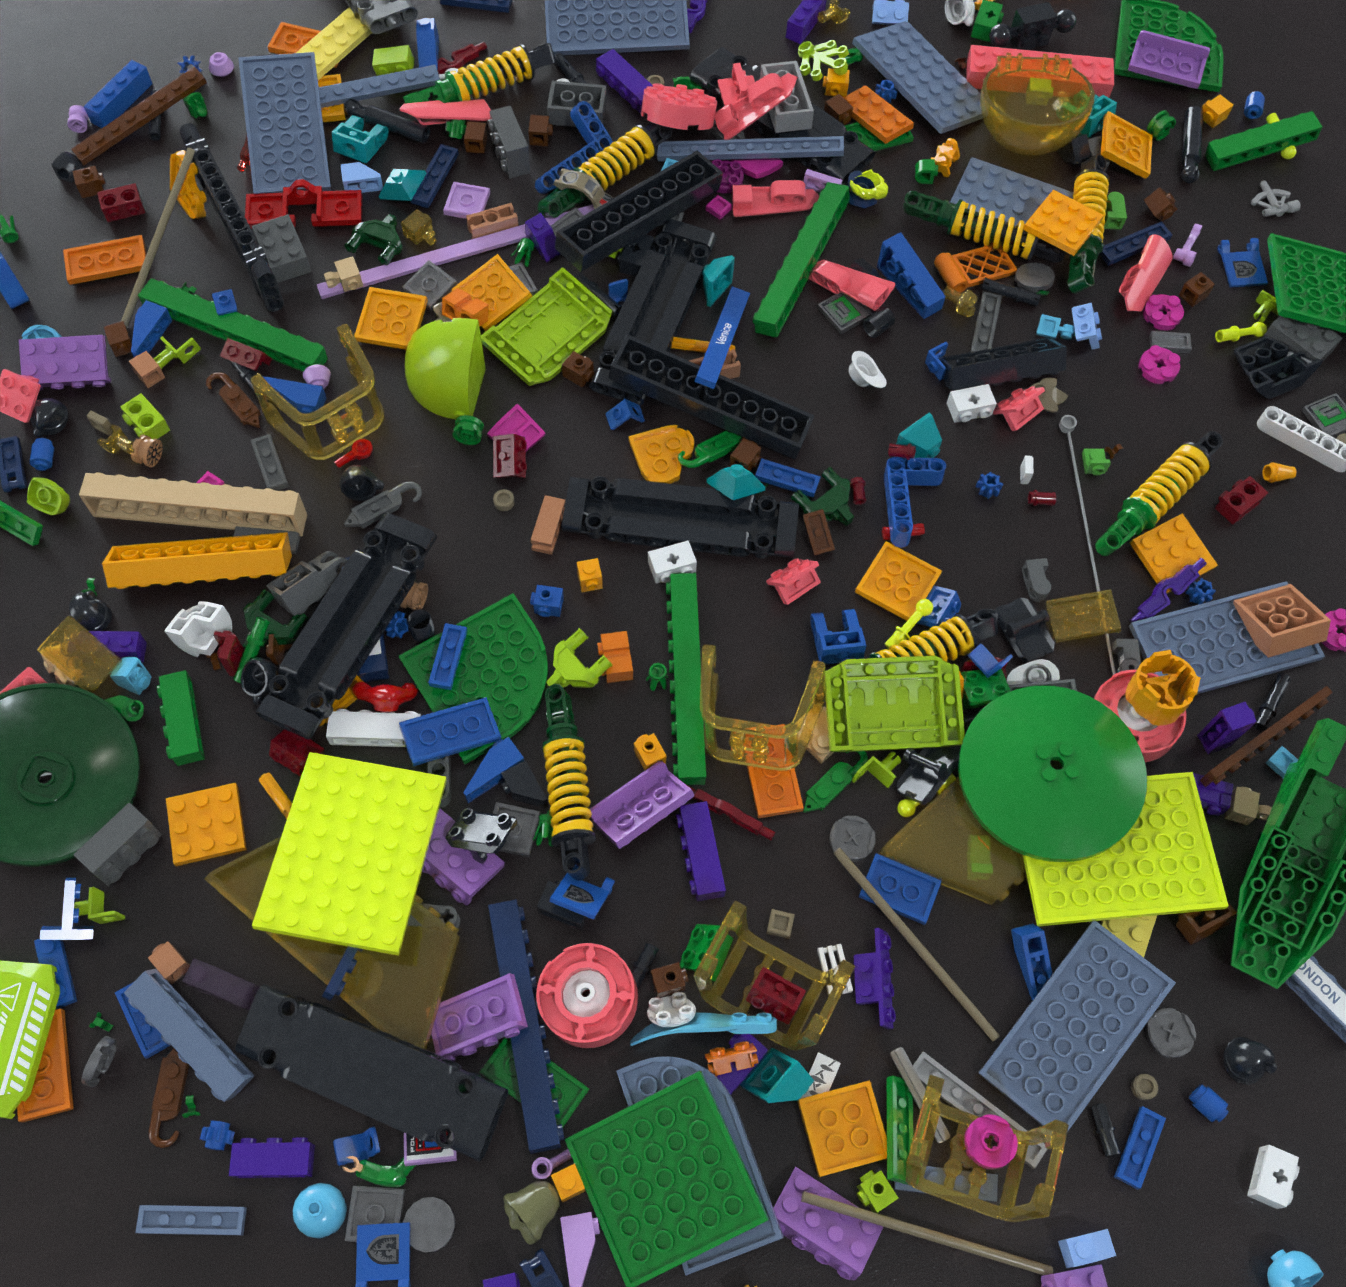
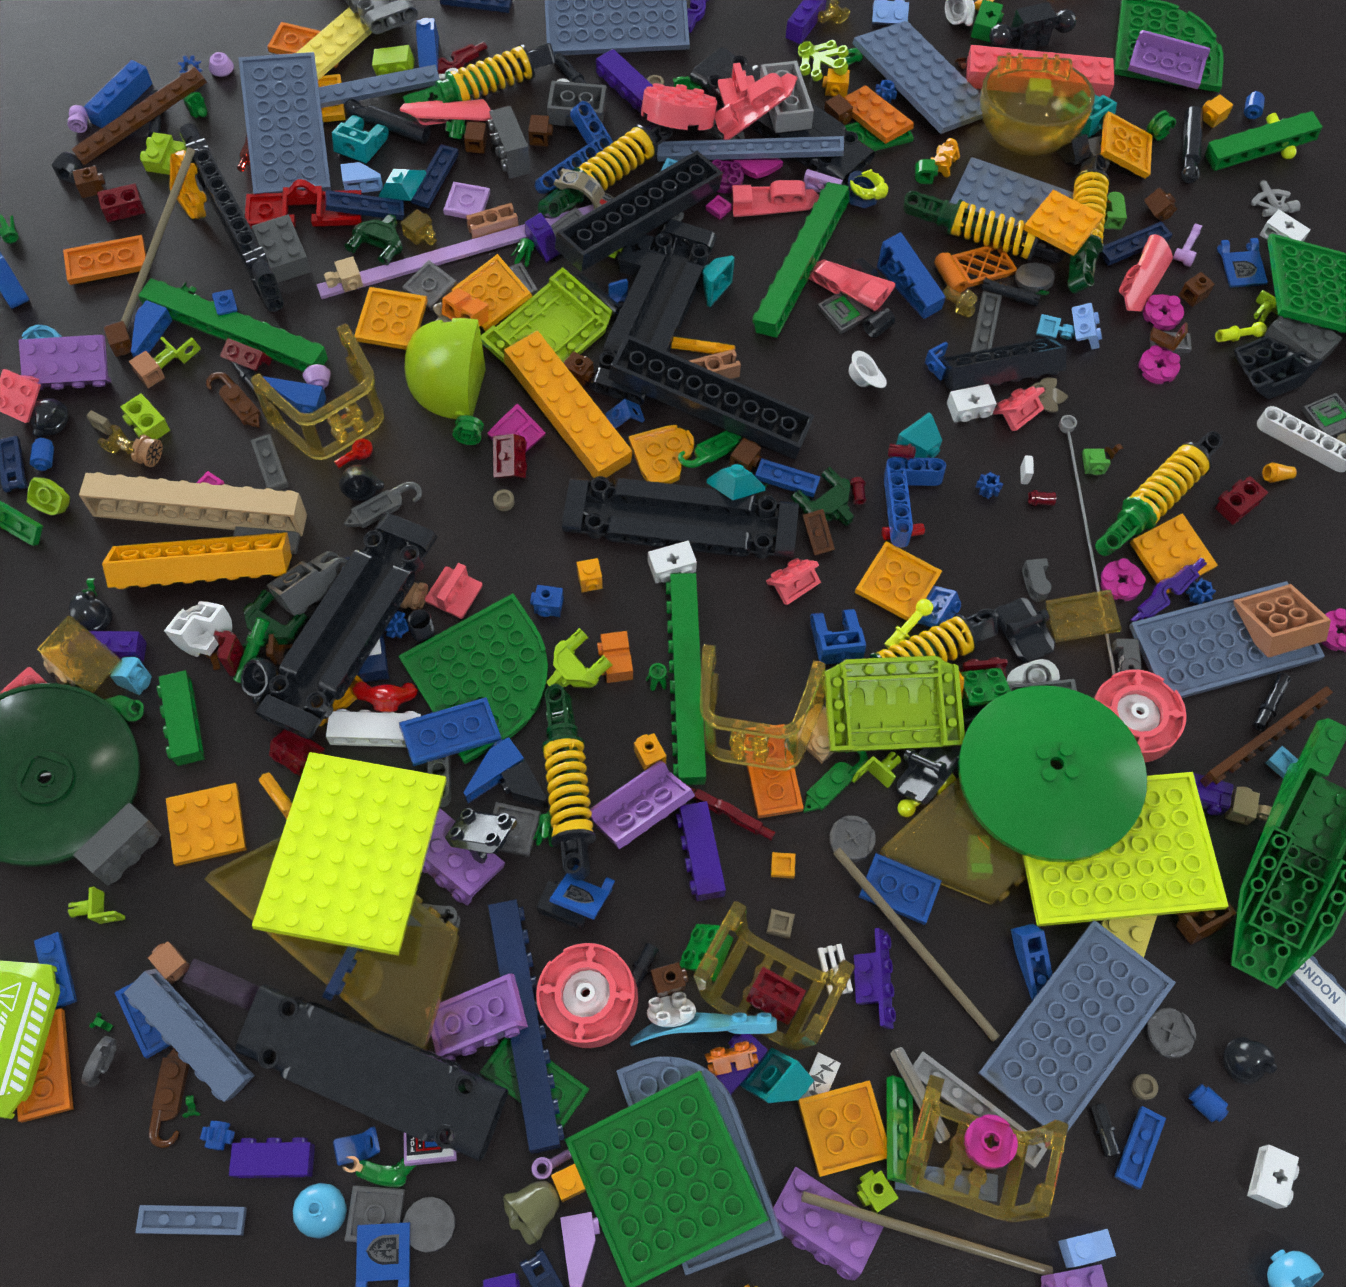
bracket [40,878,94,940] -> none
blue plate [428,623,468,690] -> none
nougat piece [531,495,565,555] -> none
blue tile [695,286,750,389] -> none
blue bracket [968,644,1013,678] -> none
light orange piece [1125,650,1201,726] -> none
dark purple brick [1197,702,1257,755] -> none
none -> lime plate [140,132,186,175]
none -> dark blue plate [325,190,404,220]
none -> coral bracket [425,563,483,619]
none -> light orange brick [504,330,632,478]
none -> light orange tile [771,852,796,879]
none -> dark pink plate [1100,558,1146,601]
none -> reddish brown bracket [1150,322,1188,351]
none -> white brick [1260,209,1311,241]

